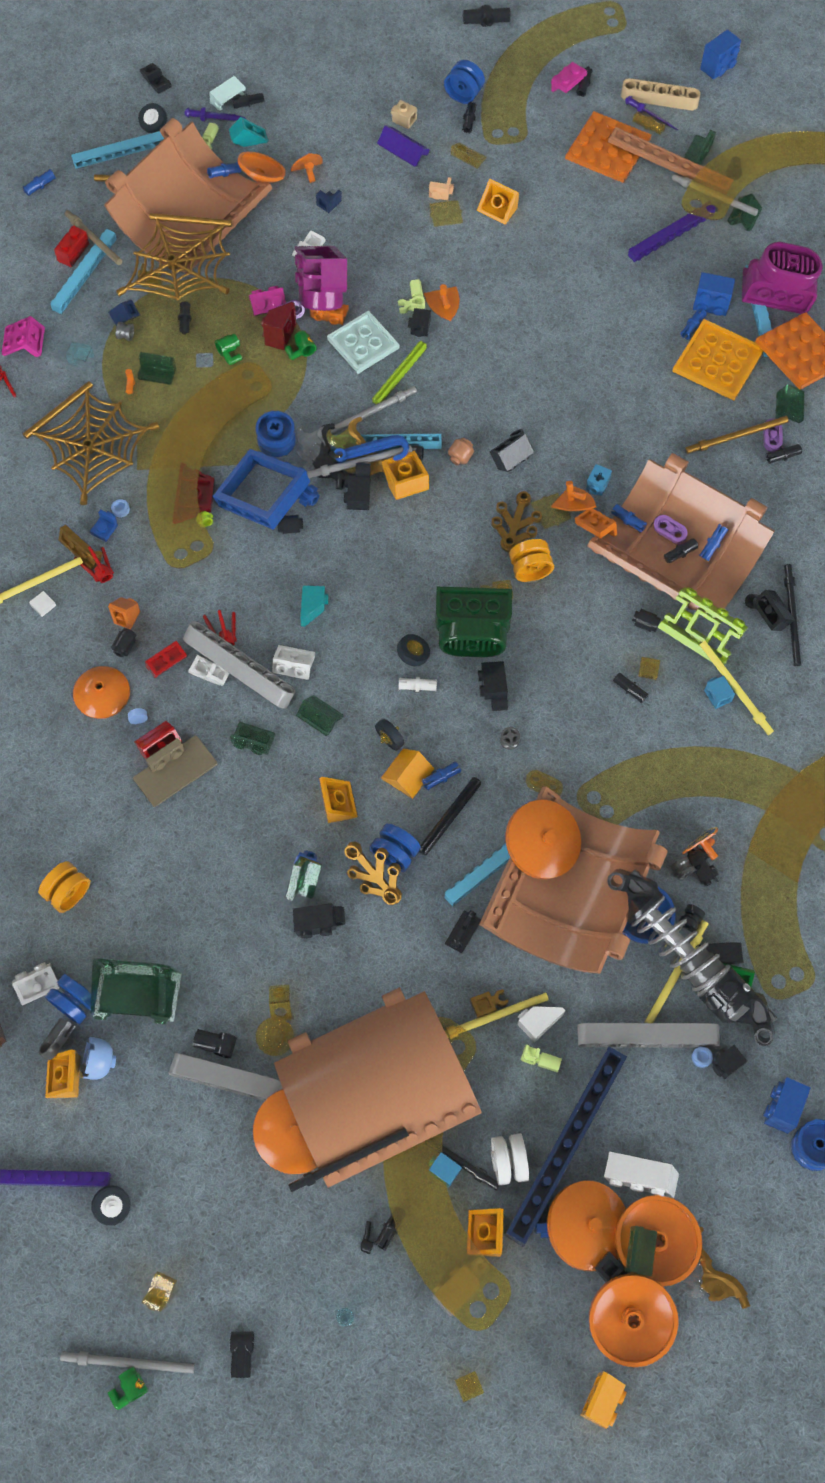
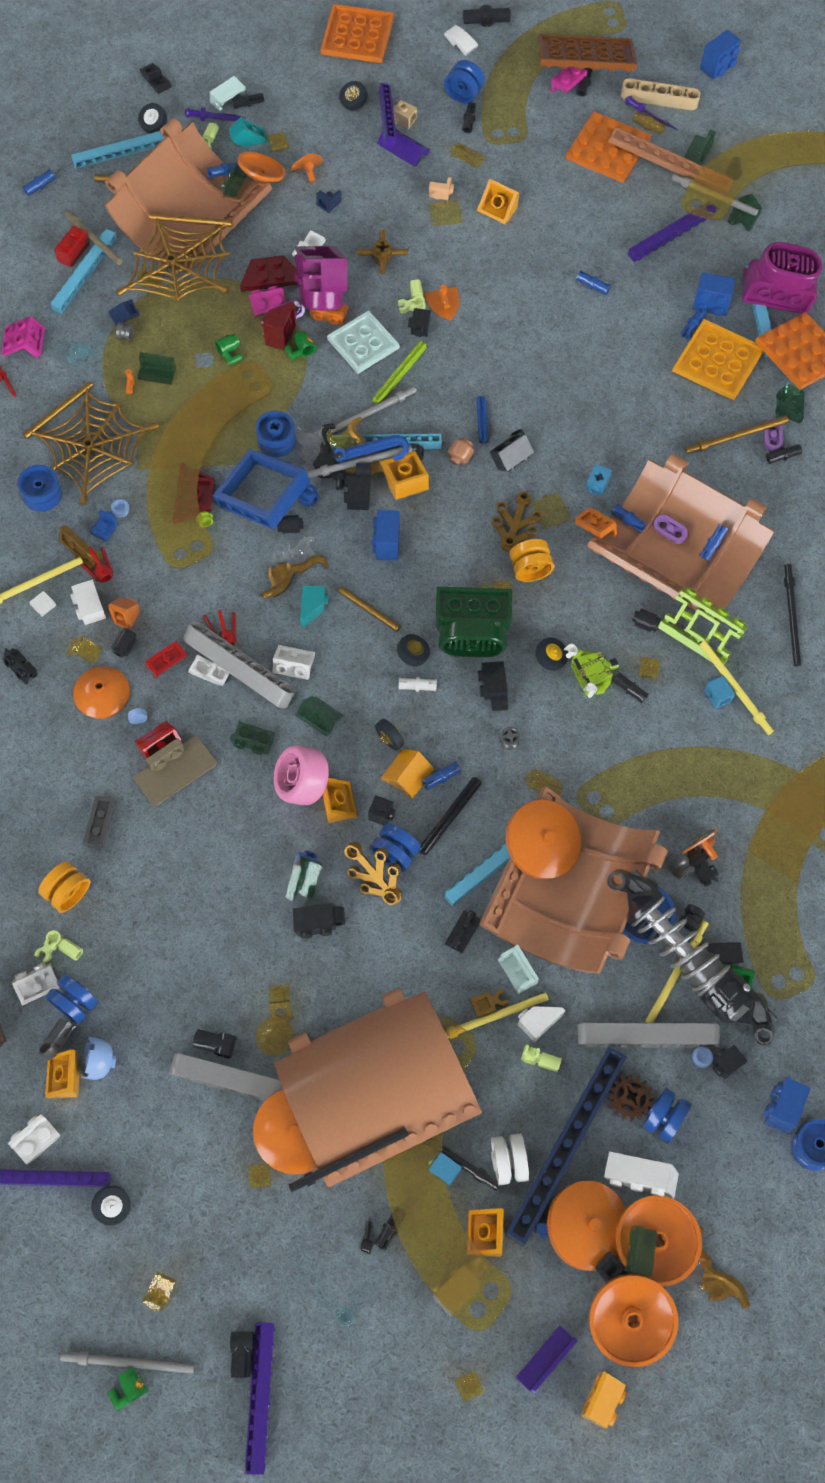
clear green windscreen [90,958,182,1024] -> none
black axle [178,301,192,335] -> none
orange shield [551,481,596,511] -> none
black axle [664,538,699,563] -> none
black hinge [745,590,795,631] -> none
none -> black hinge [3,648,38,685]
none -> white bracket [8,1114,61,1165]
none -> blue wheel [17,465,62,512]
none -> yellowish green bar [34,930,83,963]
none -> clear yellow bracket [65,636,102,664]
none -> white brick [70,579,106,625]
none -> dark grey hinge [83,796,116,850]
none -> clear green hinge [222,164,247,198]
none -> dark red wing [240,255,298,292]
none -> dark purple piece [244,1322,275,1475]
none -> clear yellow plate [248,1164,271,1189]
none -> piece [262,536,328,599]
none -> clear yellow plate [268,132,289,152]
none -> bright pink wheel [274,745,329,806]
none -> orange plate [320,4,394,64]
none -> pearl gold bar [338,586,401,632]
none -> black wheel [339,81,368,111]
none -> pearl gold bar [357,230,408,275]
none -> black brick [368,795,396,826]
none -> blue brick [372,510,400,561]
none -> dark purple piece [378,83,397,147]
none -> white slope [444,25,478,56]
none -> blue axle [476,396,488,443]
none -> light aqua hinge [498,944,539,994]
none -> dark purple panel [515,1325,578,1394]
none -> black wheel [535,637,568,671]
none -> dark orange plate [538,34,637,72]
none -> lime torso [564,643,619,698]
none -> blue pin [576,270,611,295]
none -> reddish brown gear [608,1074,654,1121]
none -> blue wheel [642,1088,692,1144]

